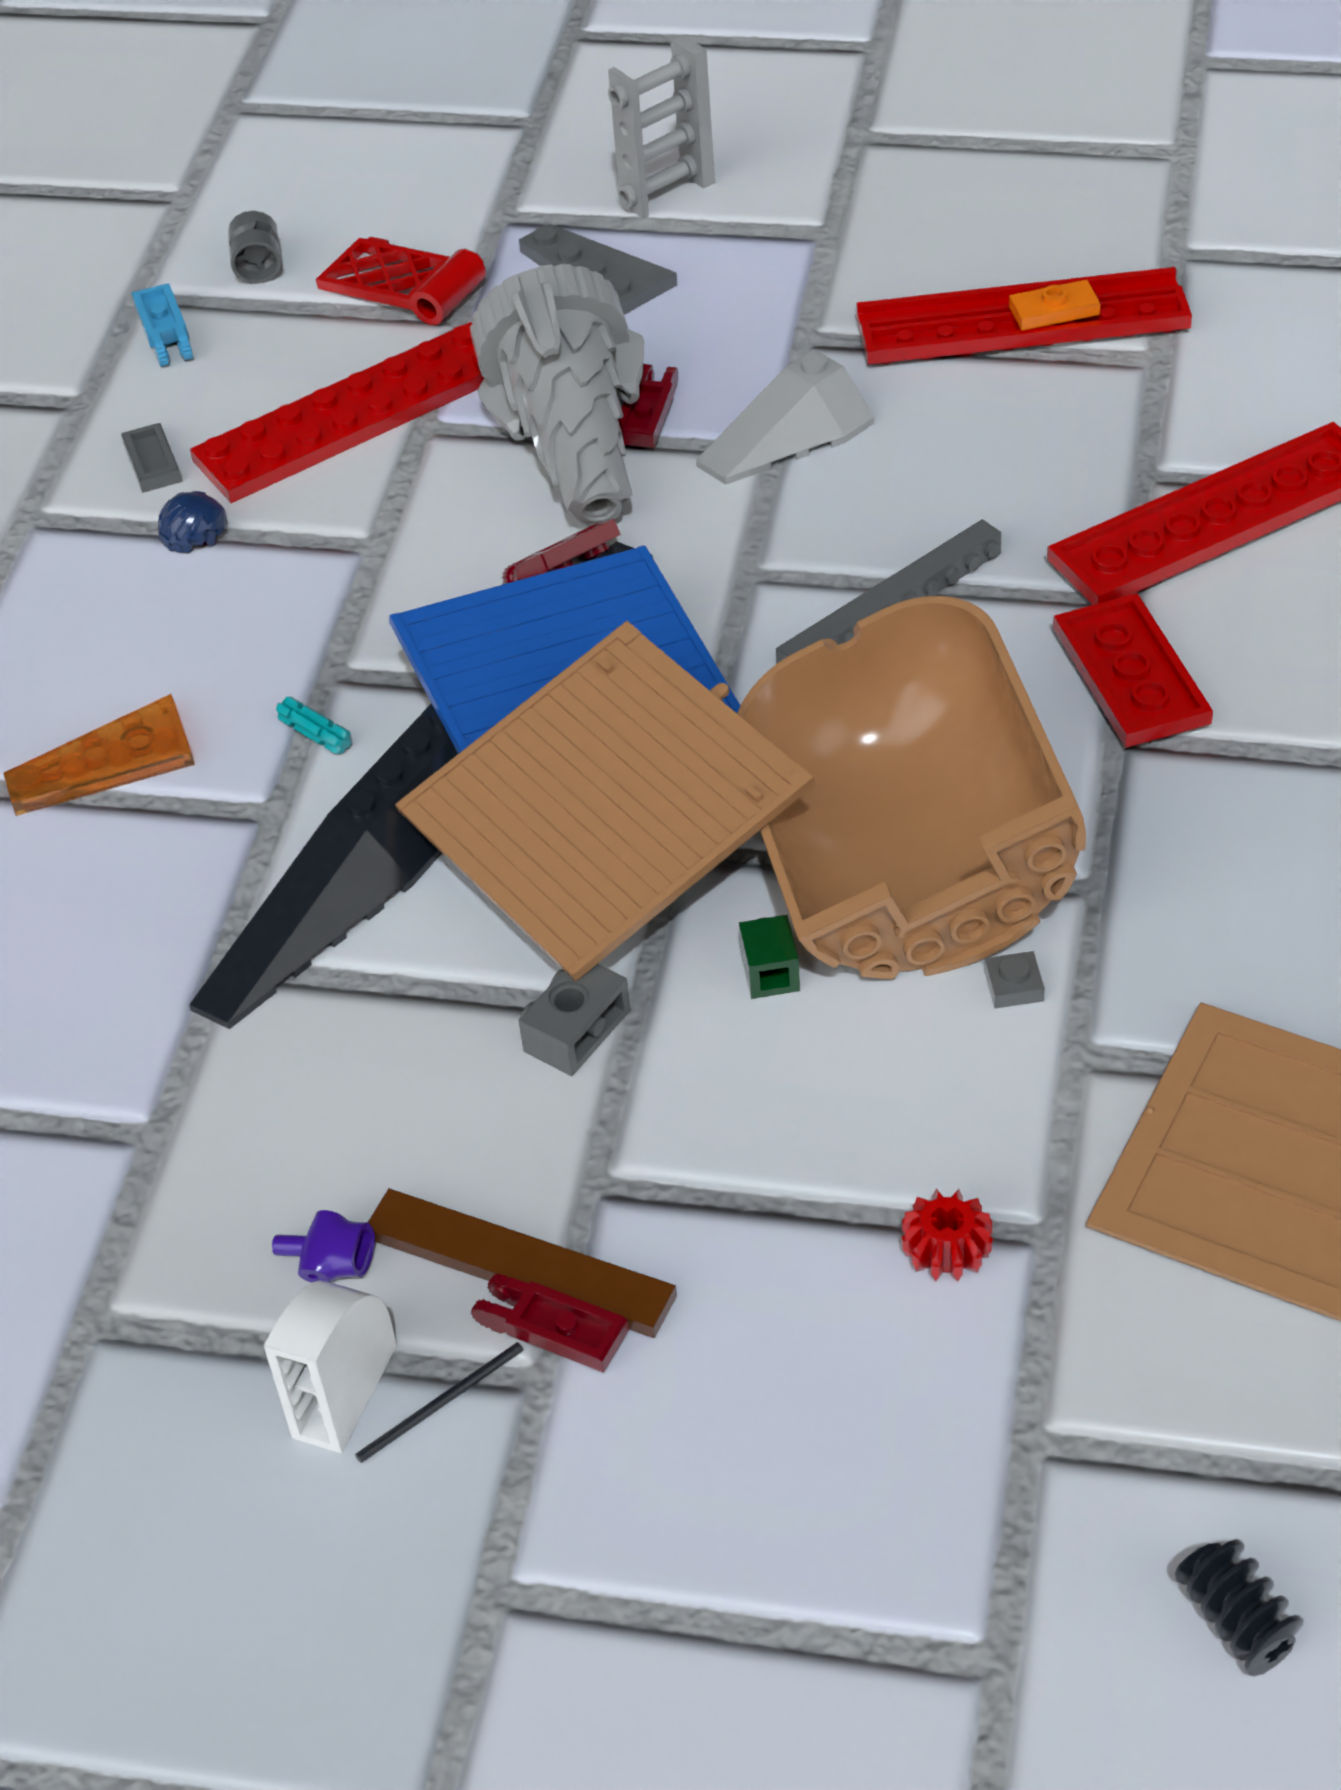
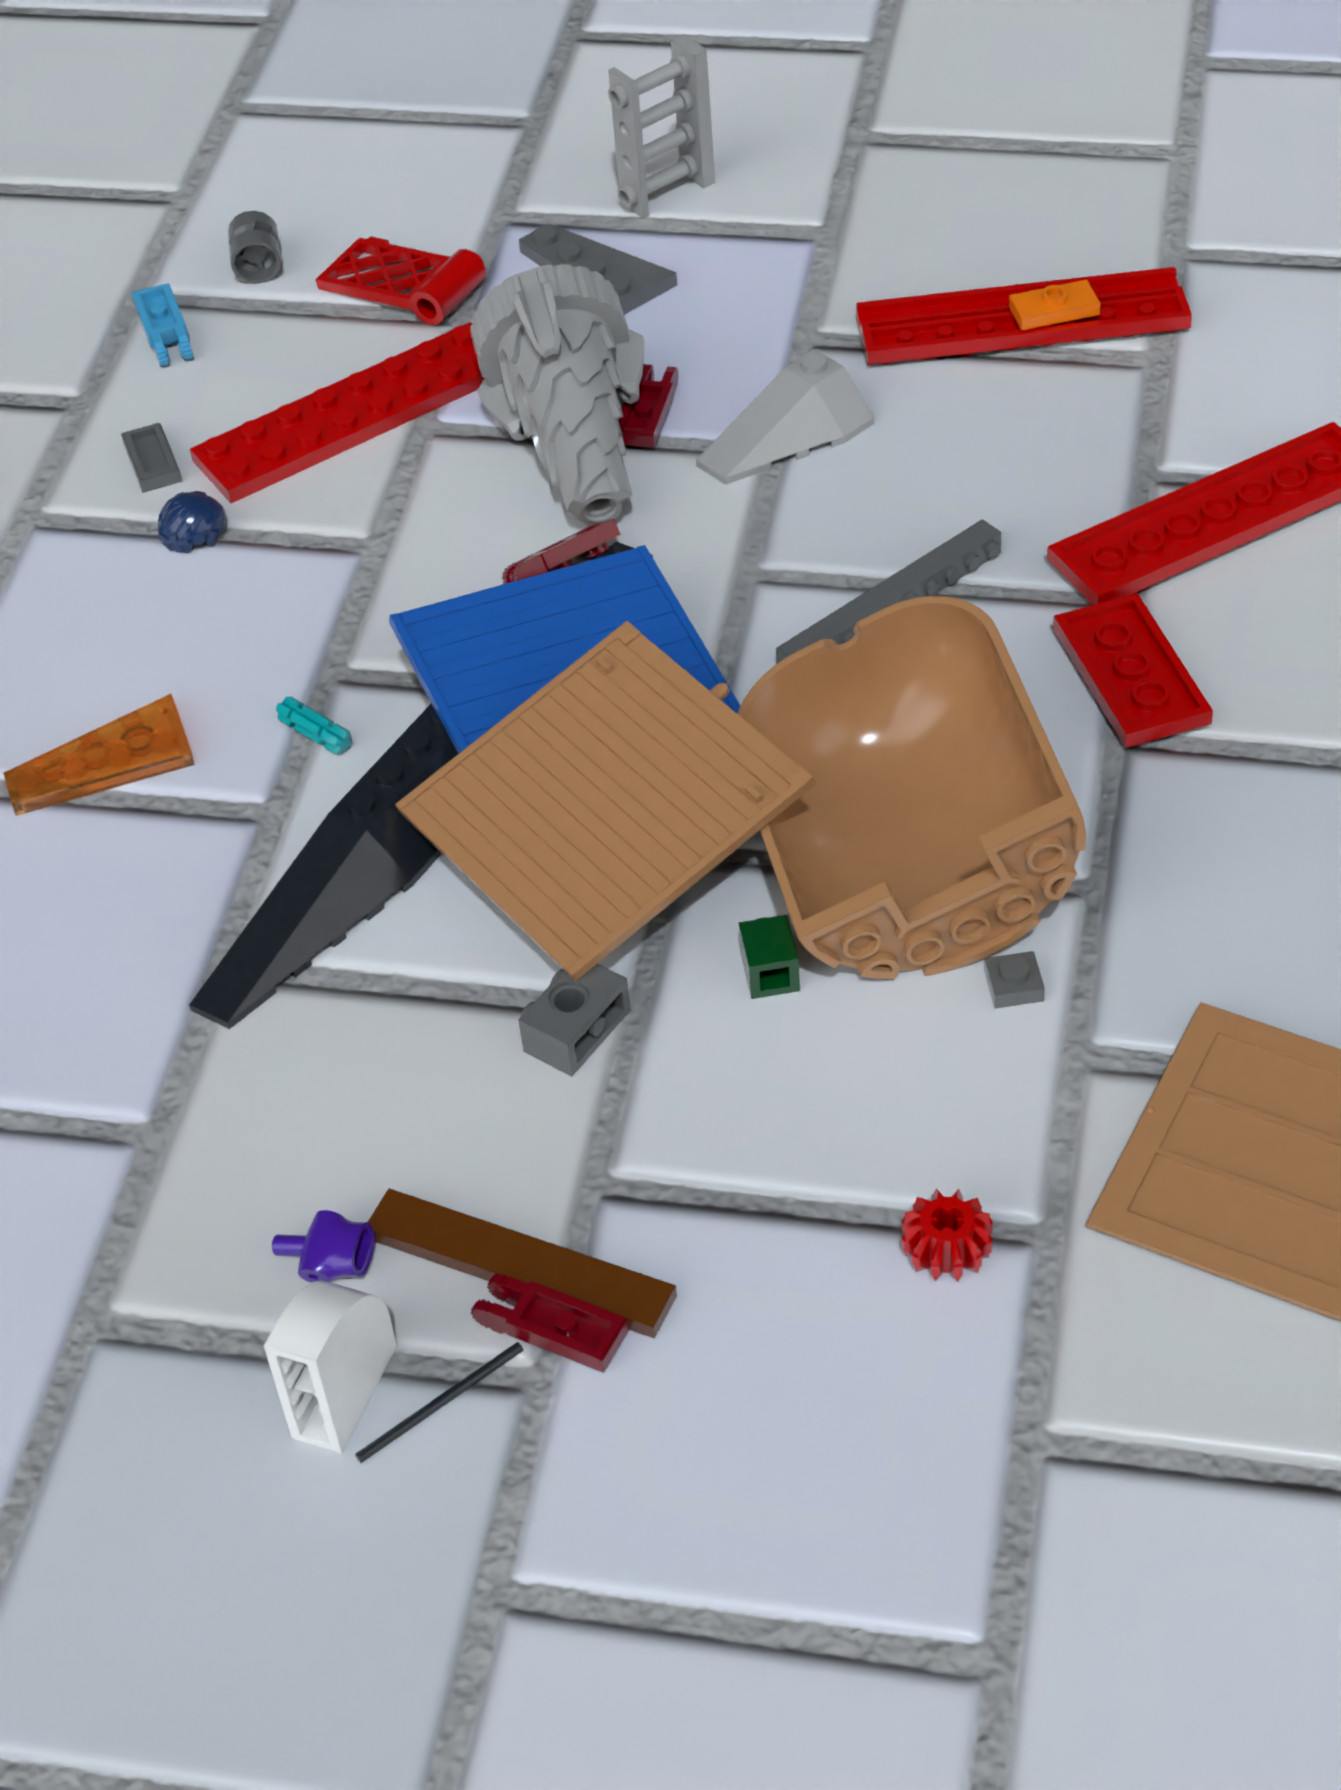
black piece [1175,1539,1304,1676] -> none

